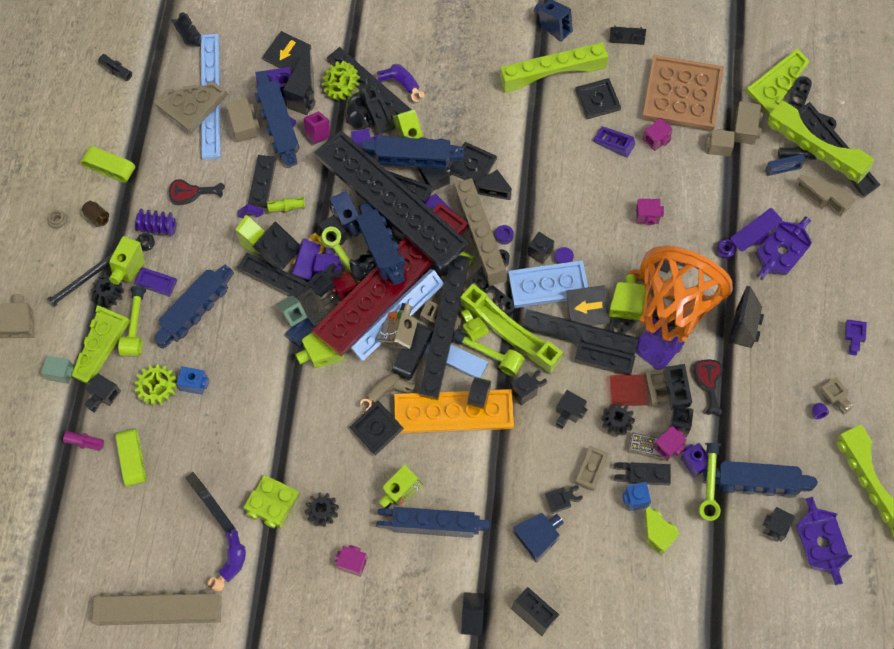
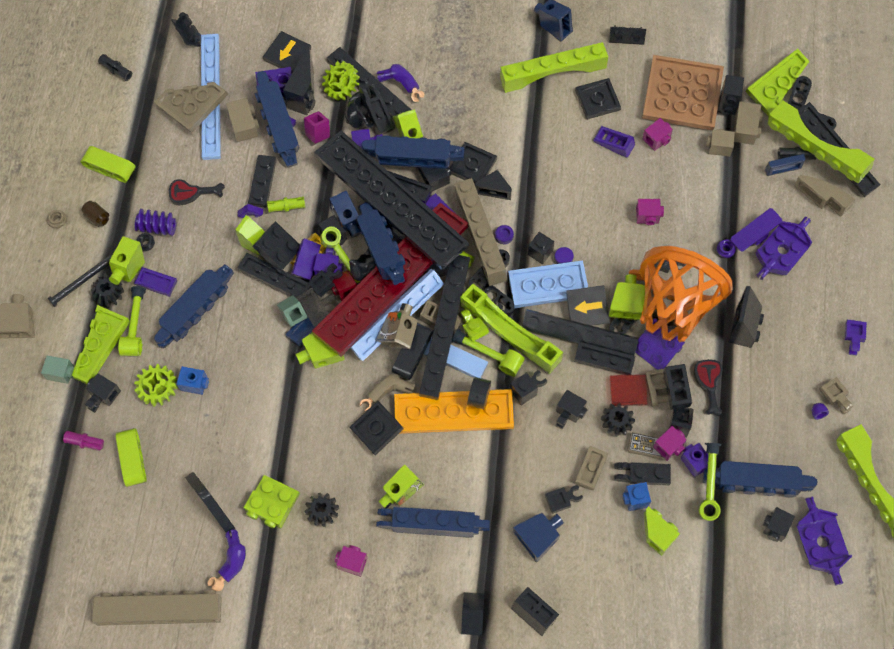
none -> black brick [717,75,744,115]

